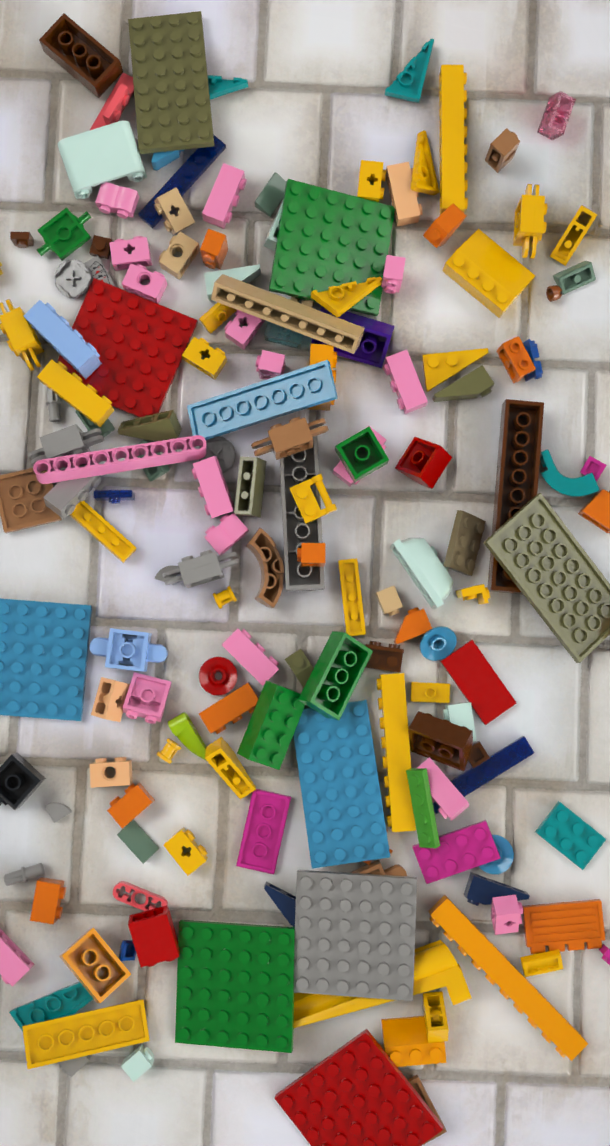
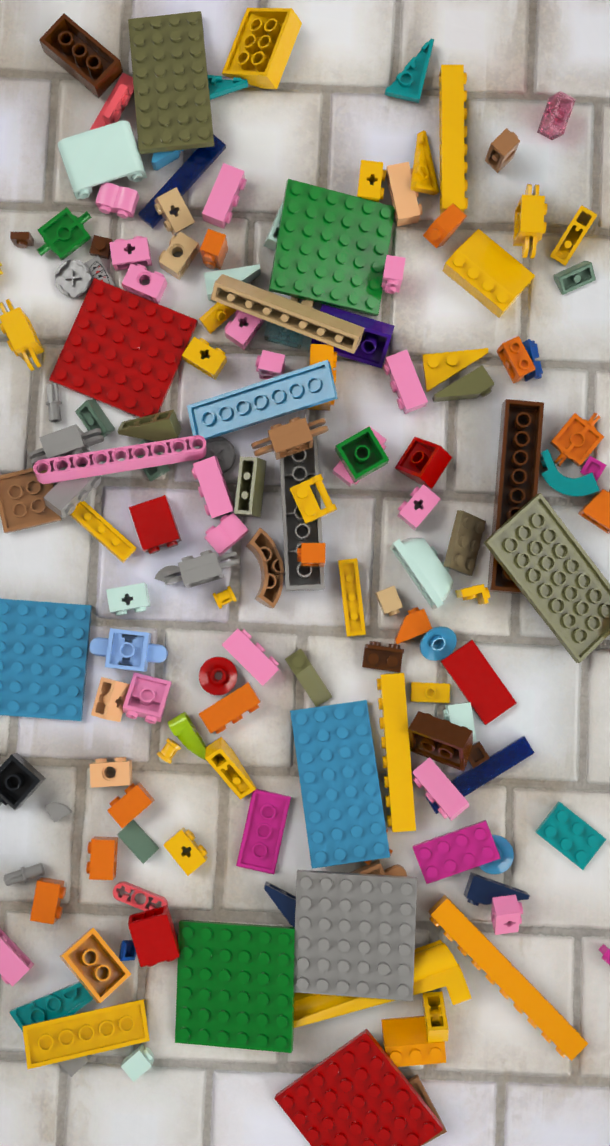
light blue brick [24,300,102,379] -> none
yellow brick [37,359,114,428] -> none
clear blue plate [94,490,135,504] -> none
green brick [237,680,305,770] -> none
sand green slope [255,172,286,217] -> none
green brick [298,631,373,720] -> none
yellow wing [311,277,383,318] -> none
bright green plate [406,768,440,848] -> none
yellow plate [520,949,563,977] -> none
orange hinge [522,899,605,954] -> none
dark orange hinge [546,285,562,302] -> none
none -> orange brick [86,836,118,880]
none -> light aqua brick [106,583,151,616]
none -> red brick [129,495,182,554]
none -> yellow slope [222,8,302,89]
none -> bright pink brick [397,484,441,530]
none -> orange plate [550,413,604,467]

